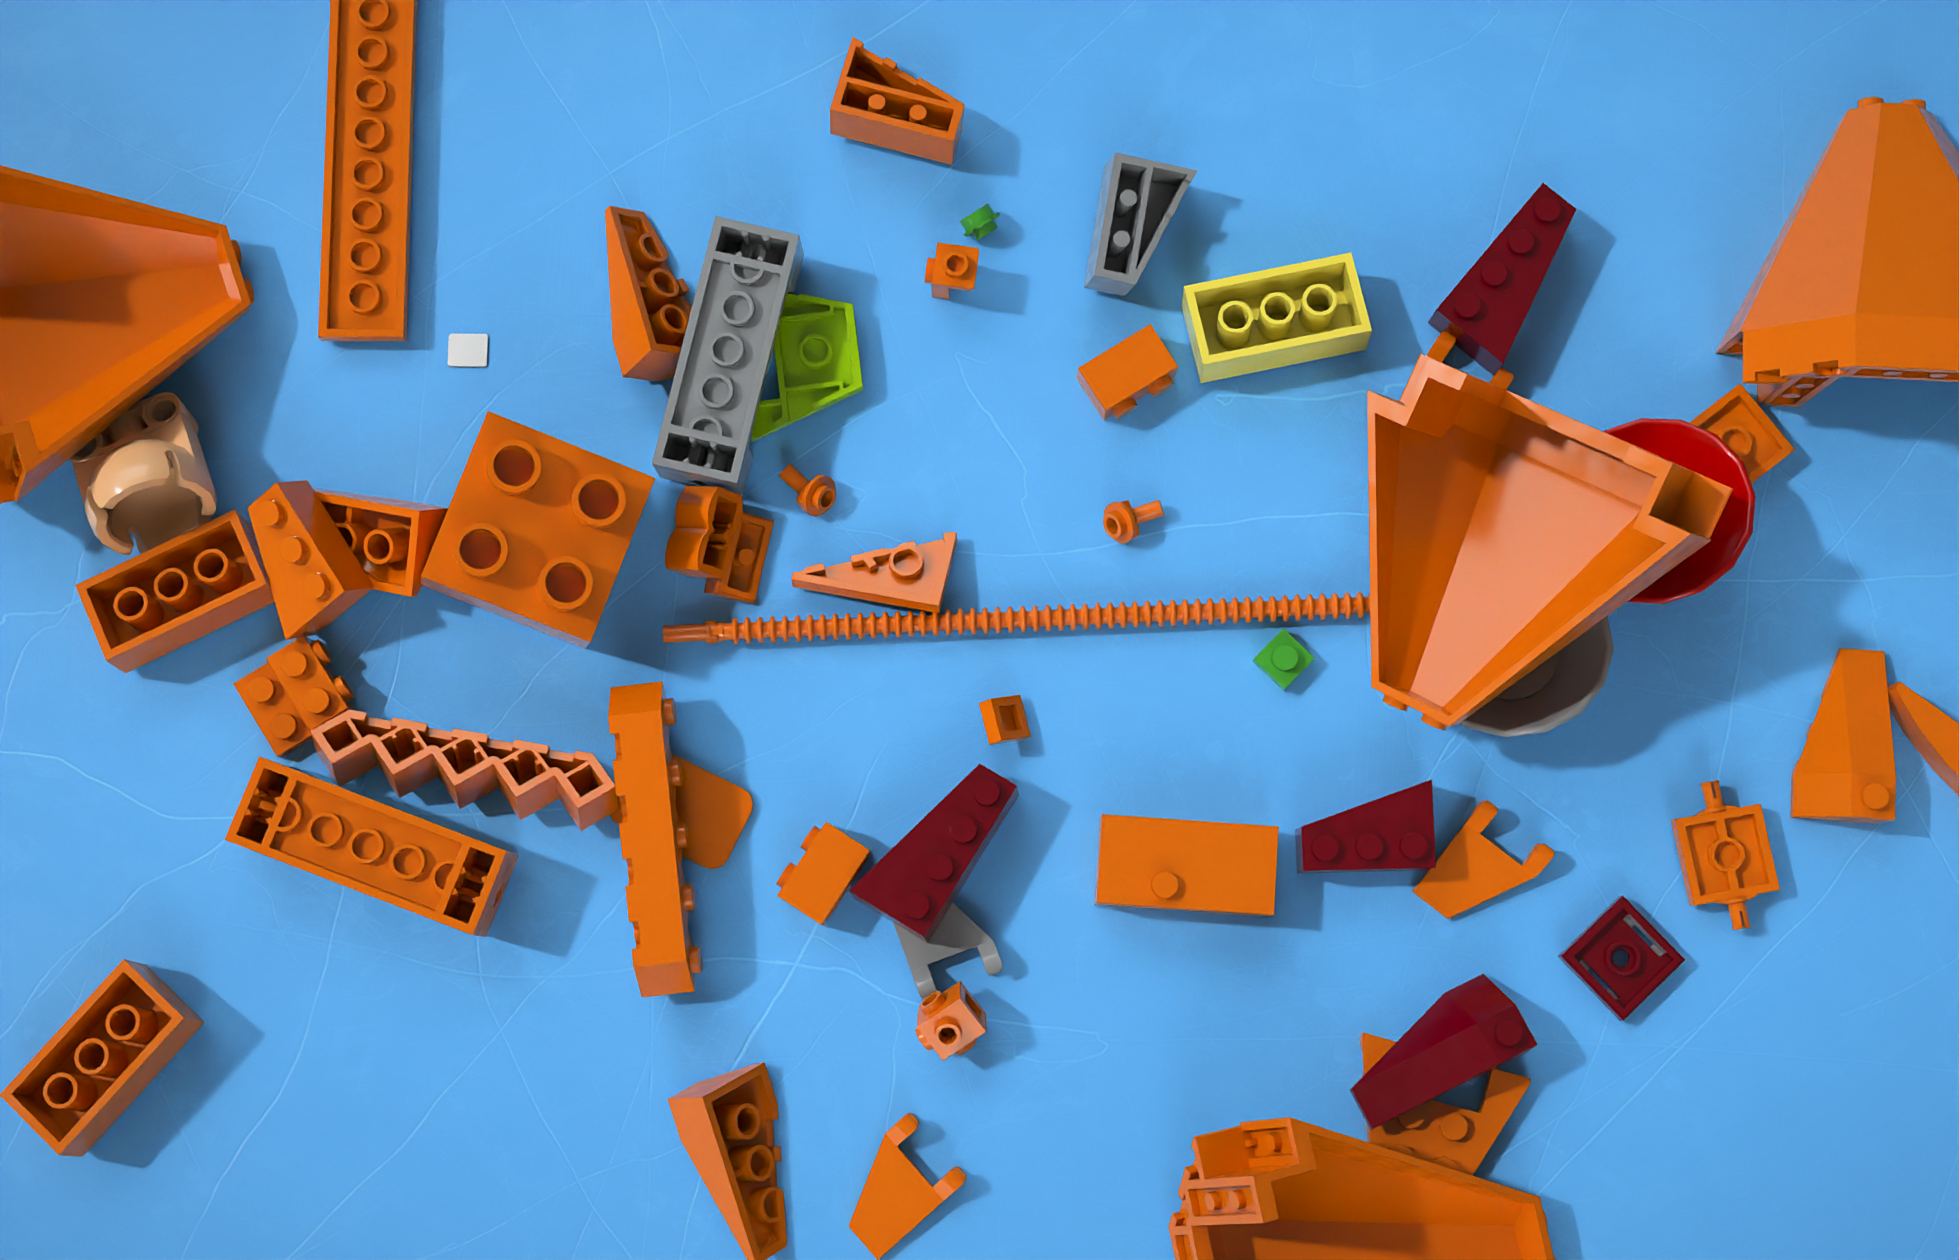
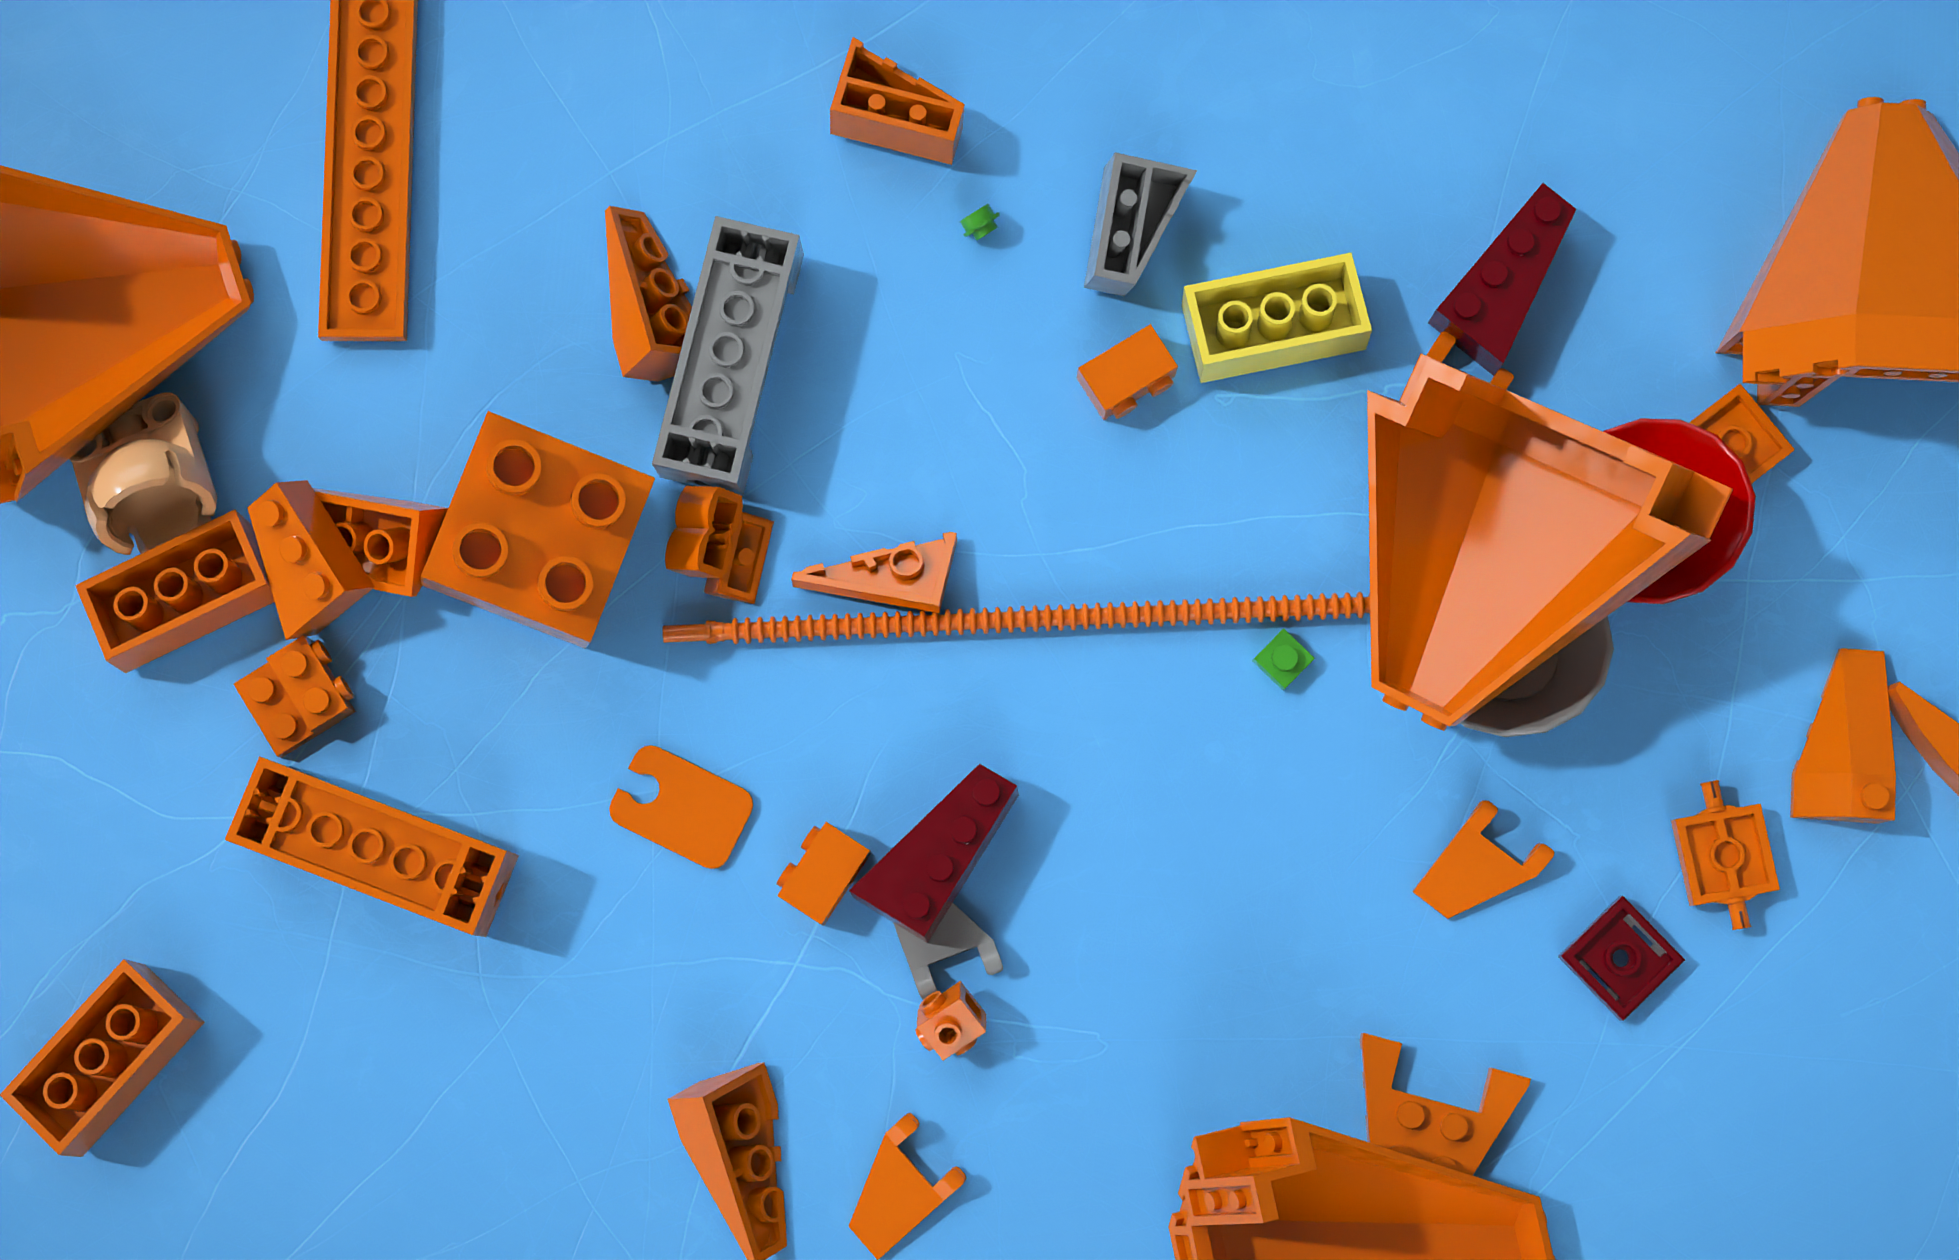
orange brick [310,710,619,831] -> none
white sticker [448,333,488,367] -> none
orange brick [608,681,702,997] -> none
lime wing [750,293,863,443] -> none
orange plate [778,463,836,517] -> none
orange bracket [925,242,979,300] -> none
orange plate [979,695,1031,745] -> none
orange brick [1094,814,1279,917] -> none
orange plate [1103,500,1165,543] -> none
dark red wedge [1295,779,1436,874] -> none
dark red wedge [1350,974,1538,1130] -> none

